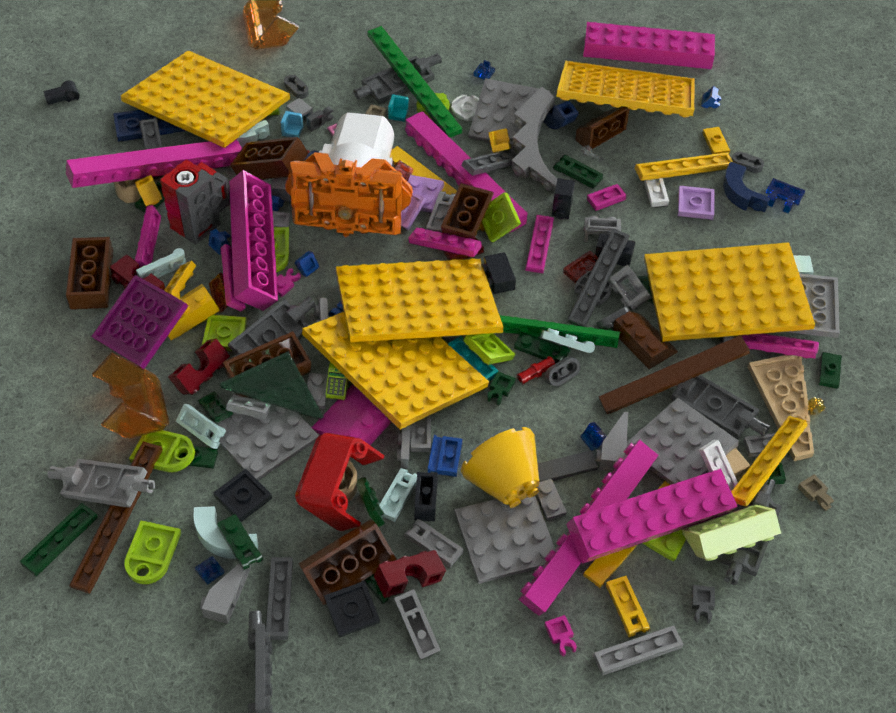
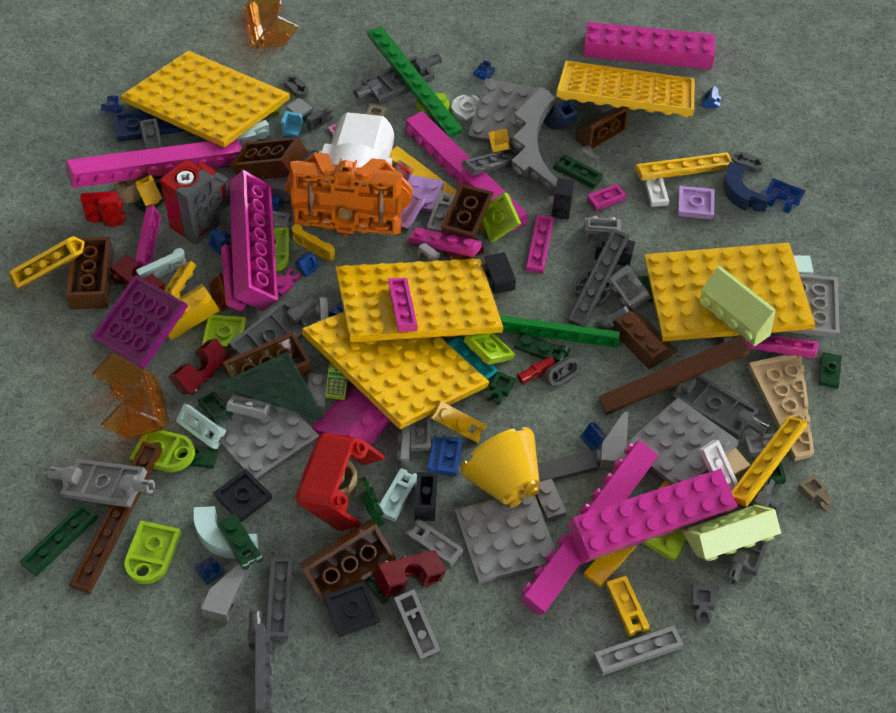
black piece [43,80,80,105] -> none
teal panel [388,94,409,122] -> none
light aqua plate [540,328,595,353] -> none
dark pink plate [544,615,577,656] -> none
clear red plate [563,251,598,283] -> none
yellow plate [702,127,730,154] -> none
clear yellow plate [808,398,825,415] -> none
none -> yellow brick [9,236,85,289]
none -> red plate [80,191,126,227]
none -> clear blue tile [101,95,123,113]
none -> yellow plate [292,224,335,262]
none -> dark pink plate [388,278,417,332]
none -> light grey brick [417,243,440,262]
none -> yellow plate [430,400,487,443]
none -> yellowish green slope [700,266,776,346]

